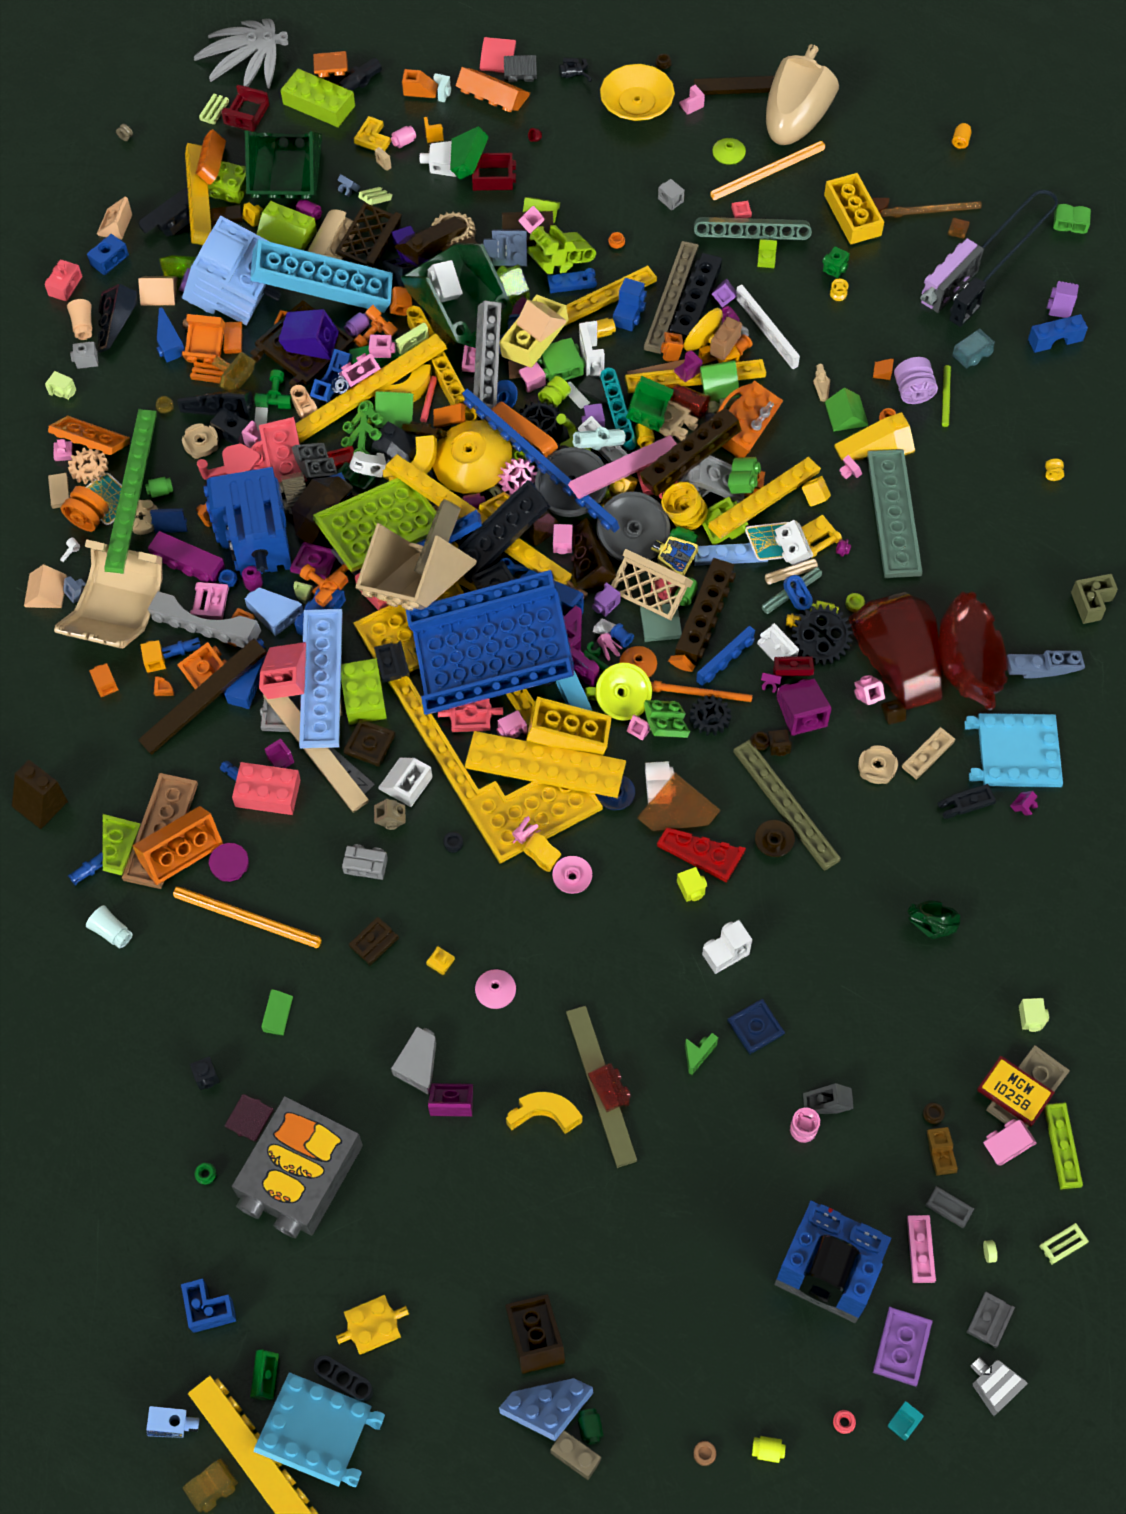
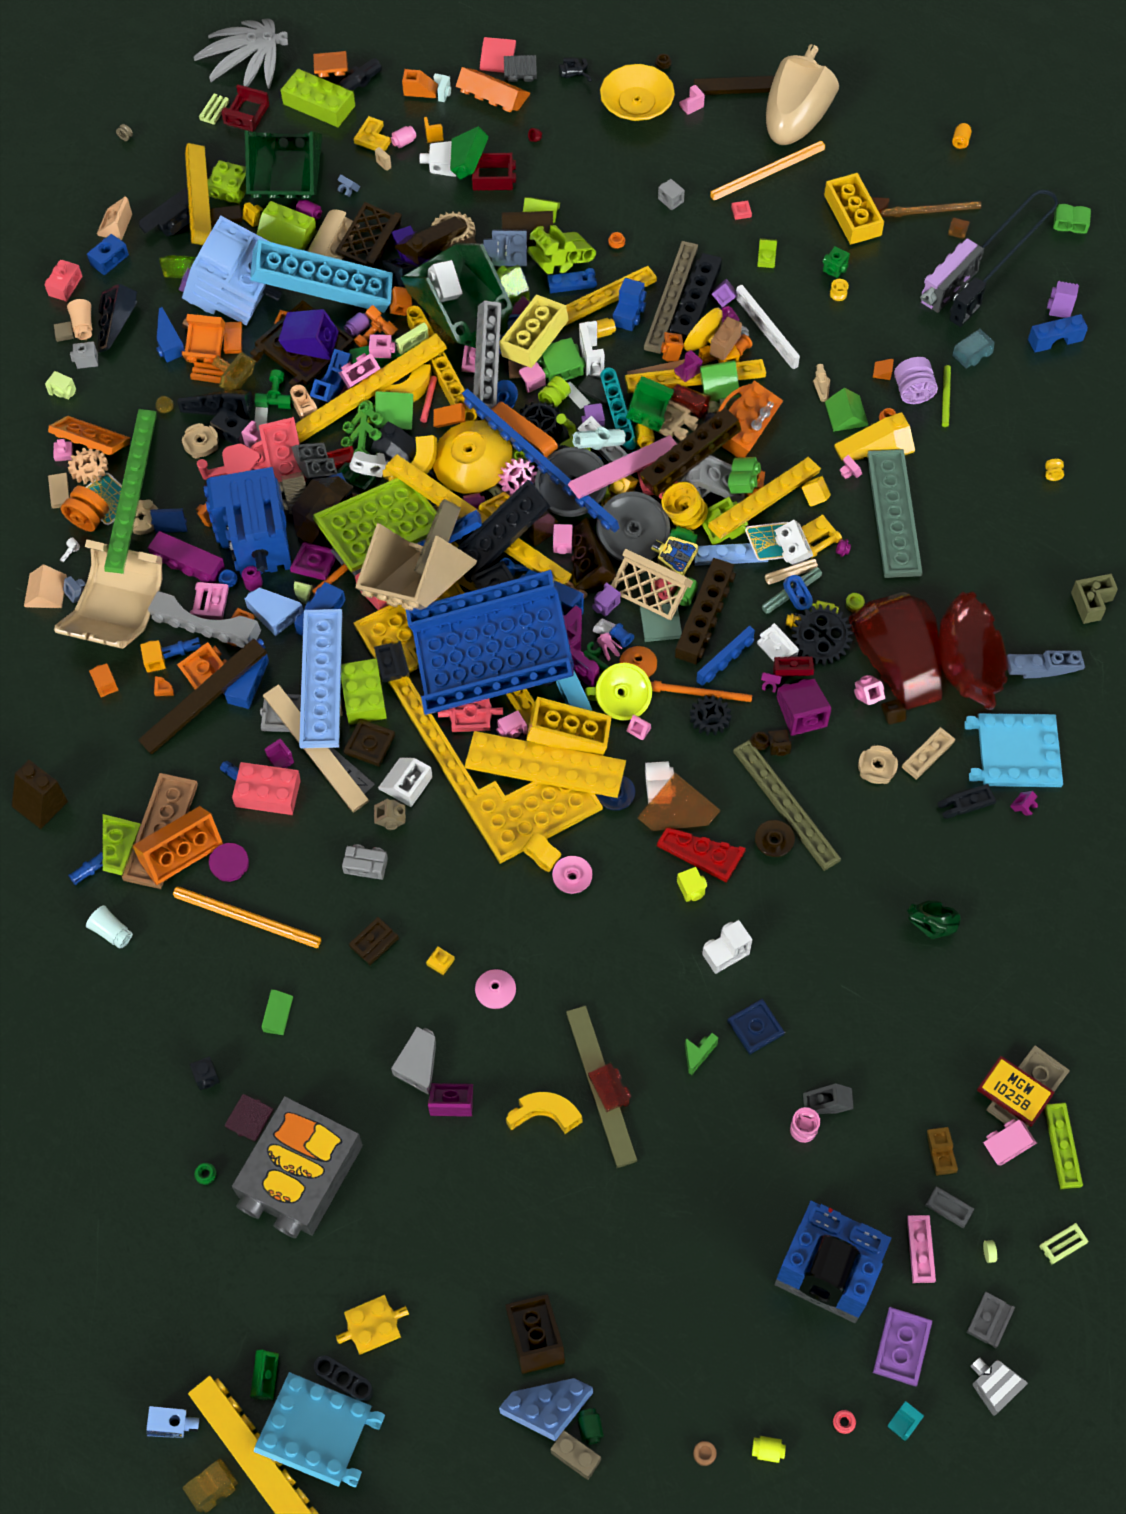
light nougat slope [138,276,178,306] -> none
bright green brick [145,477,173,498] -> none
blue brick [181,1279,236,1333] -> none
orange beam [196,129,226,185] -> none
coral slope [259,642,306,699] -> none
orange bar [300,564,348,607] -> none
plate [332,376,349,394] -> none
yellowish green tile [358,187,392,205] -> none
dark brown plate [402,421,447,439] -> none
black tile [443,832,463,853] -> none
bright pink piece [512,816,541,844] -> none
light nougat slope [516,300,566,342] -> none
bright pink panel [518,206,545,233] -> none
bright green slope [644,700,690,738] -> none
orange tile [668,655,695,672] -> none
sand green beam [694,217,812,240] -> none
lime dish [713,138,746,164] -> none
dark brown plate [923,1103,945,1124] -> none
yellowish green brick [1019,998,1049,1032] -> none
none -> dark tan tile [54,321,74,342]

